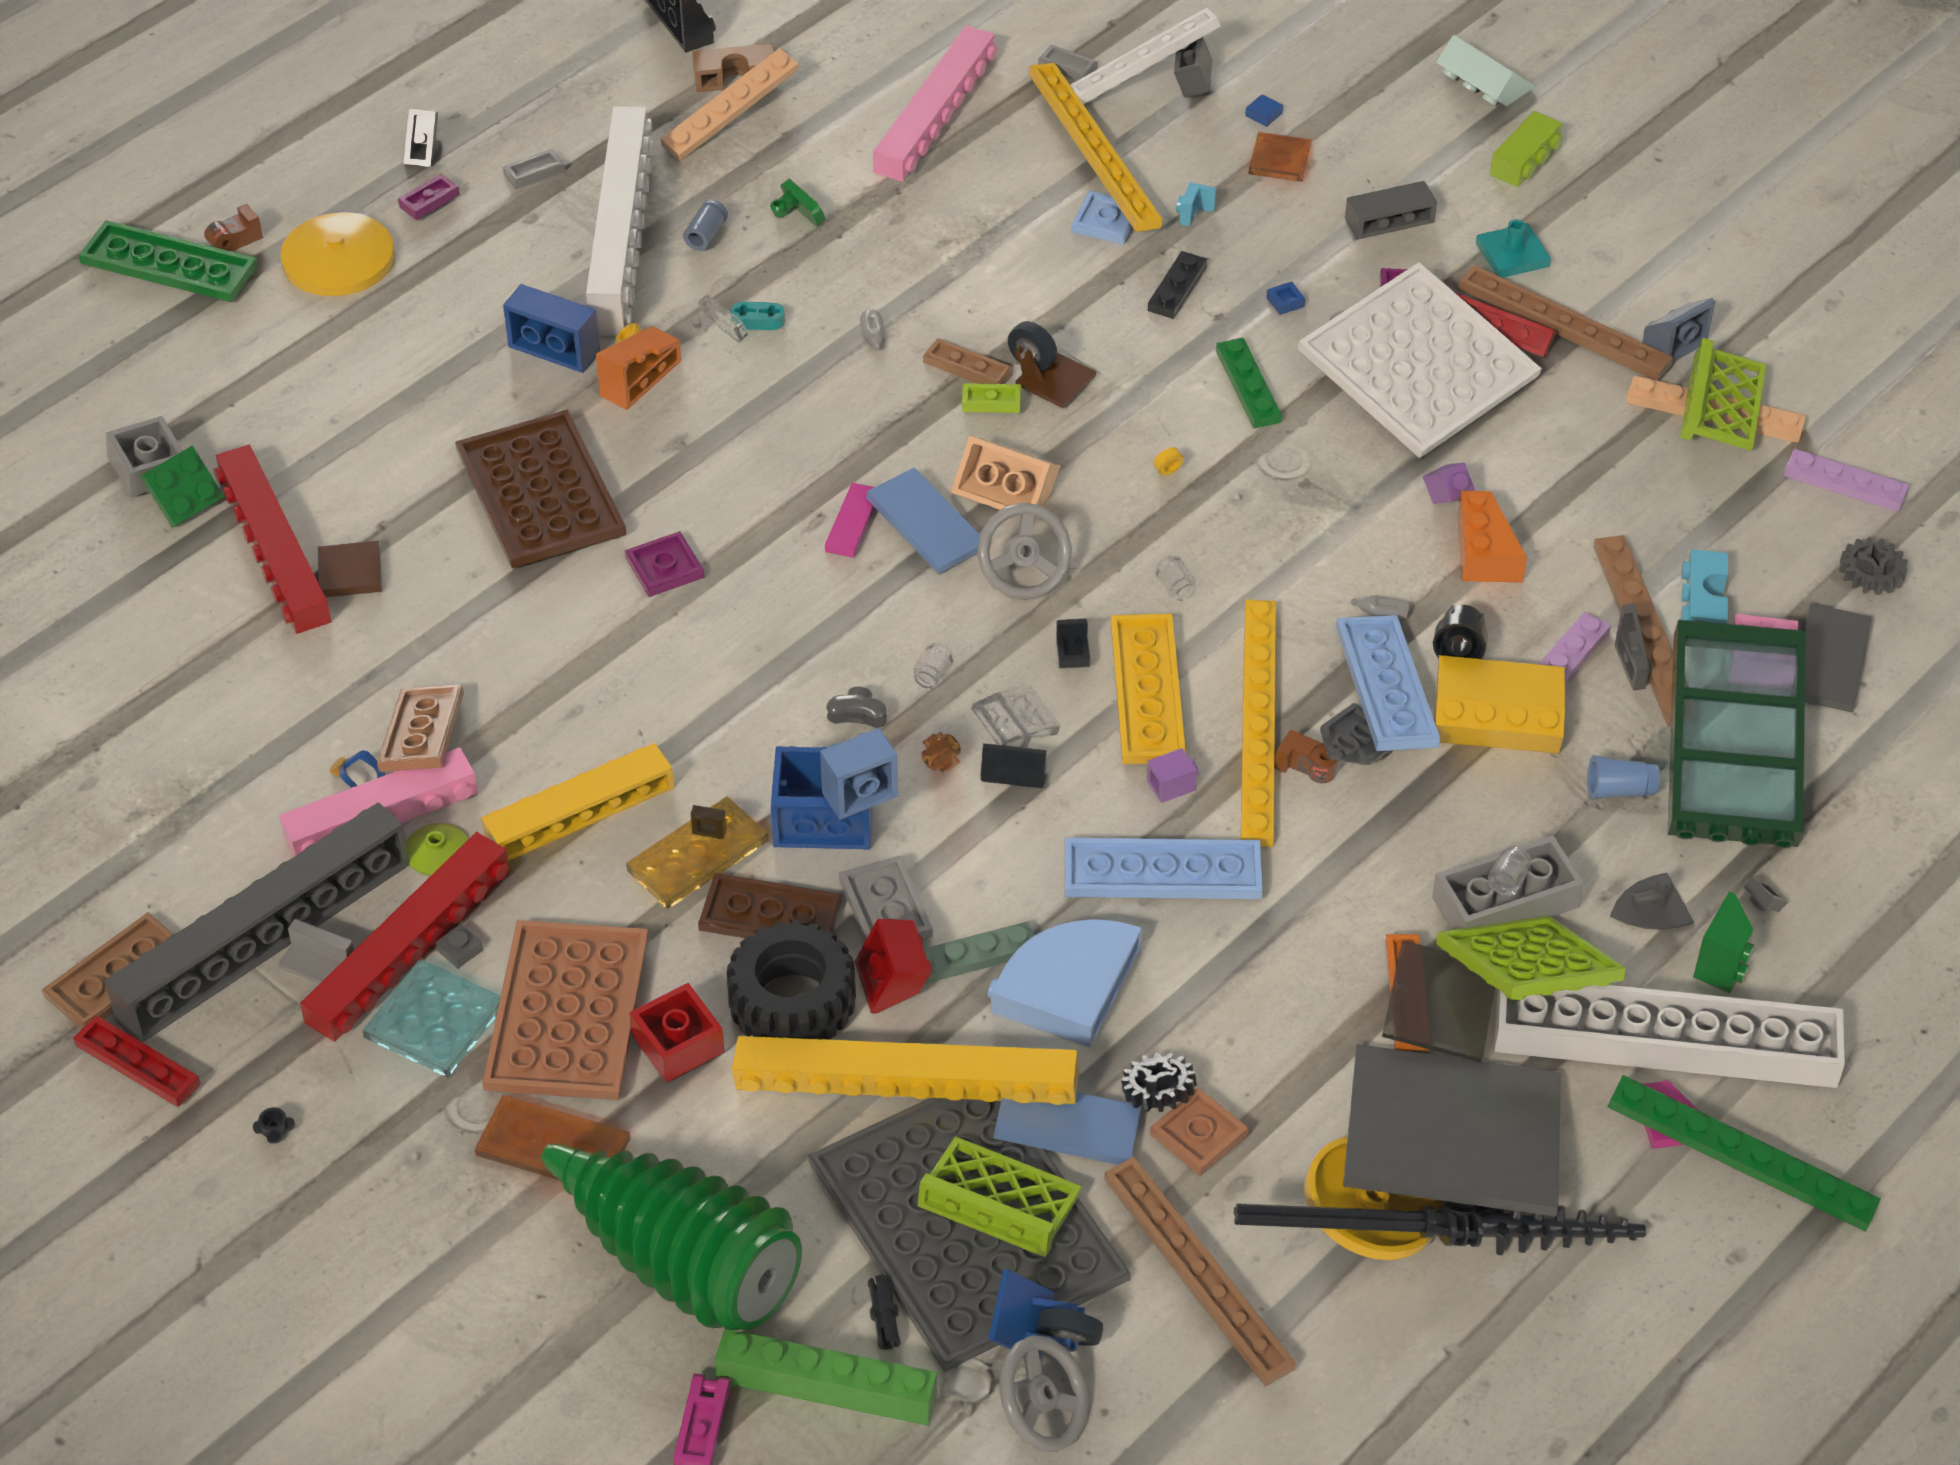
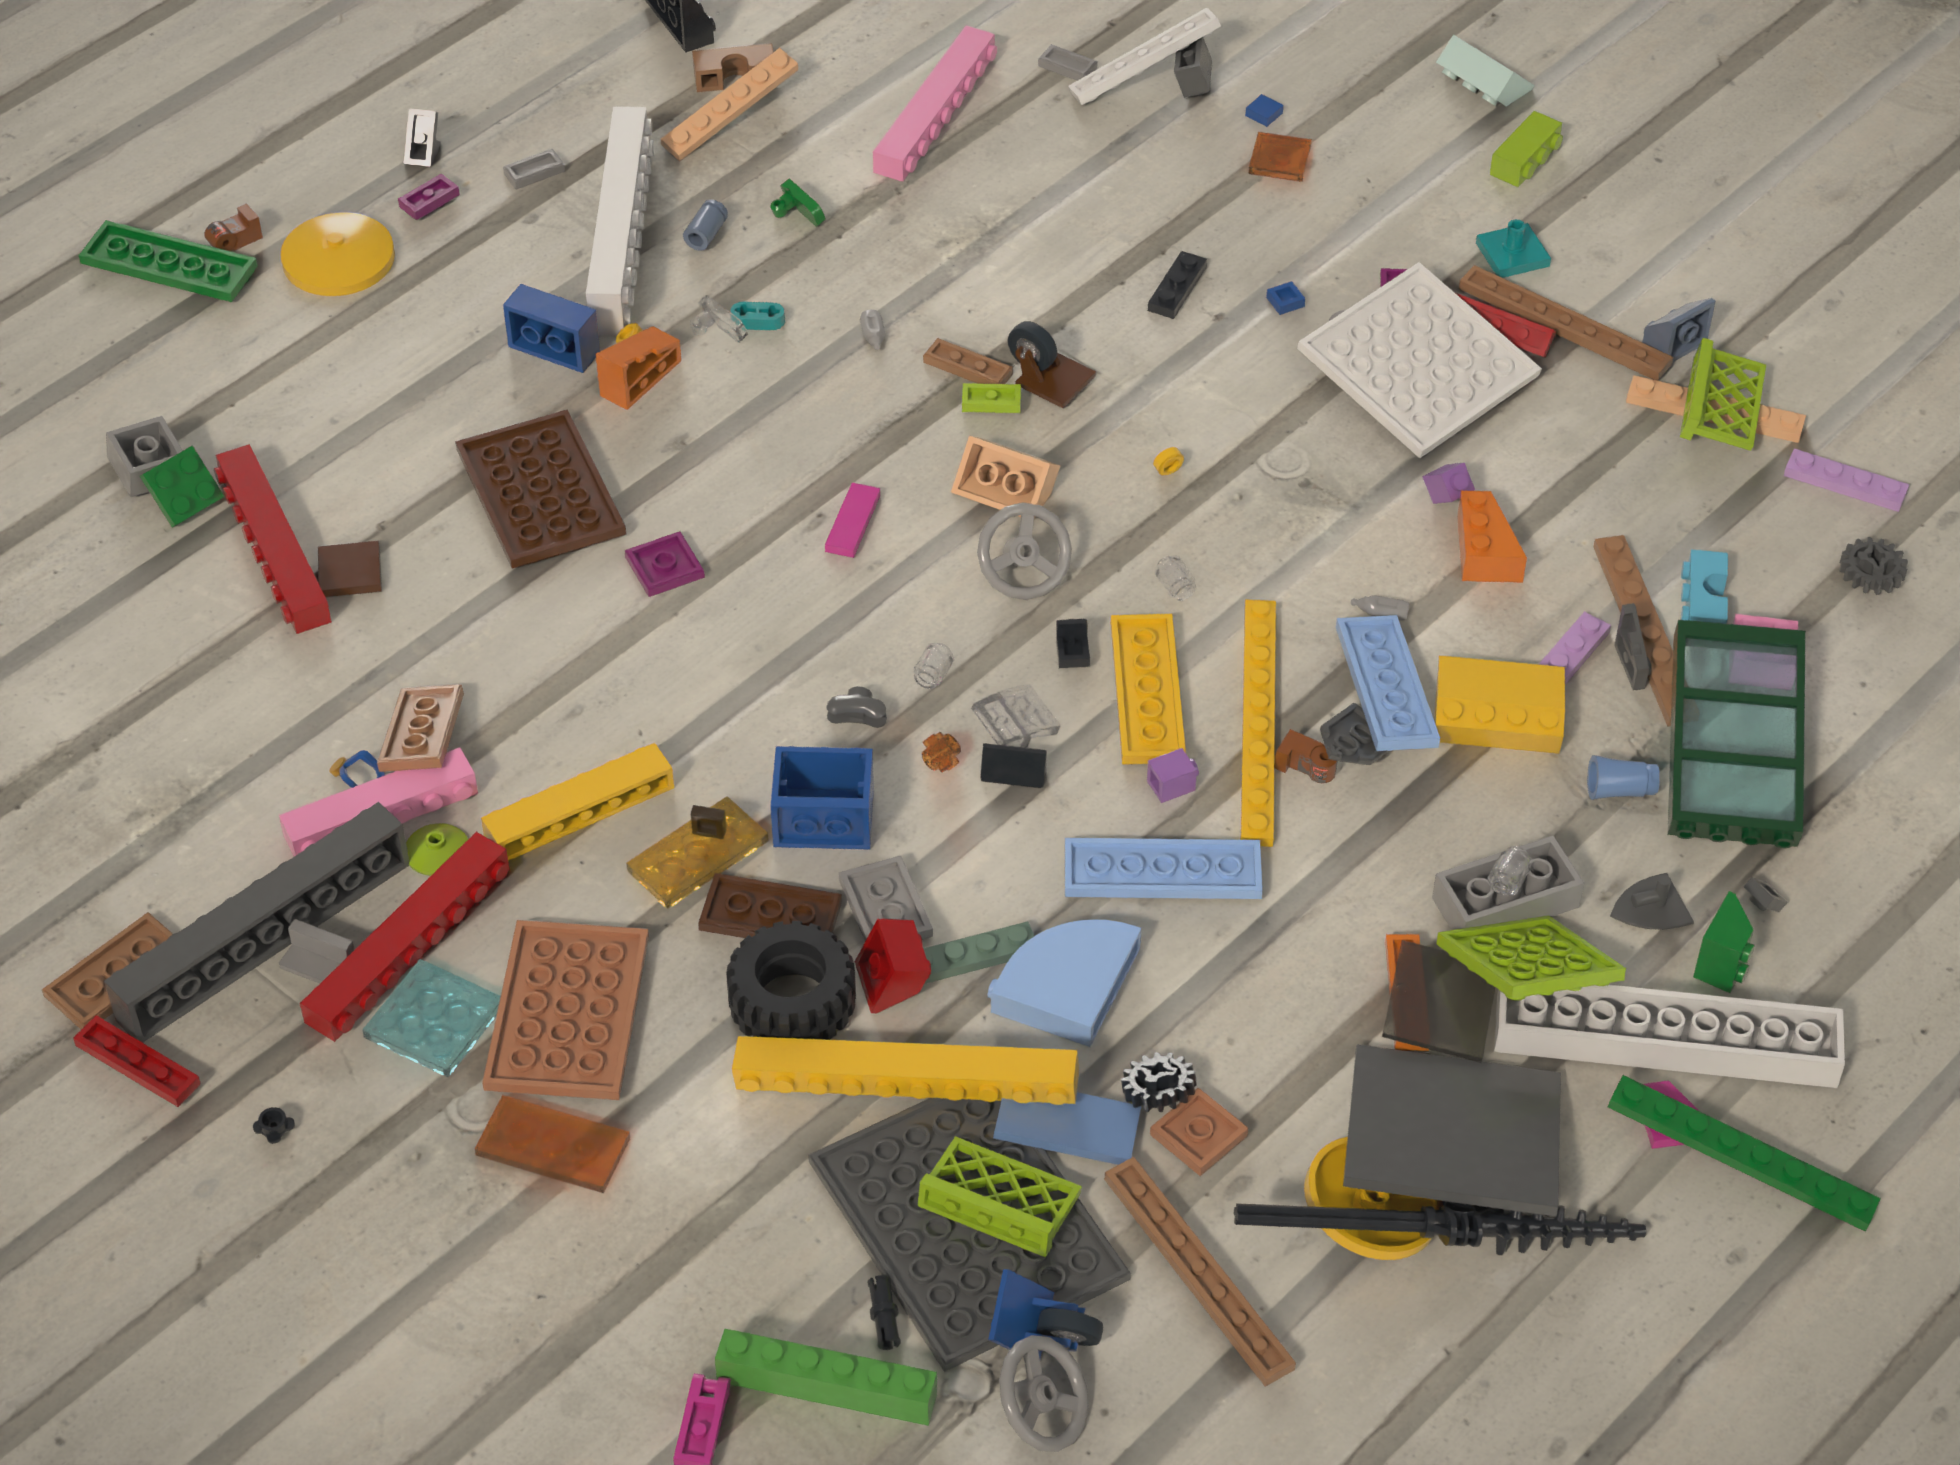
dark grey plate [435,924,483,969] -> none
green cone [541,1143,802,1330] -> none
red brick [629,983,725,1083] -> none
medium blue brick [820,728,898,820] -> none
medium blue tile [866,467,980,574] -> none
yellow plate [1029,63,1163,232] -> none
light blue tile [1071,190,1133,245] -> none
medium azure bracket [1176,182,1216,227] -> none
green plate [1216,337,1282,429] -> none
dark grey brick [1345,181,1437,240] -> none
black piece [1433,604,1488,659] -> none
dark grey tile [1790,604,1872,712] -> none

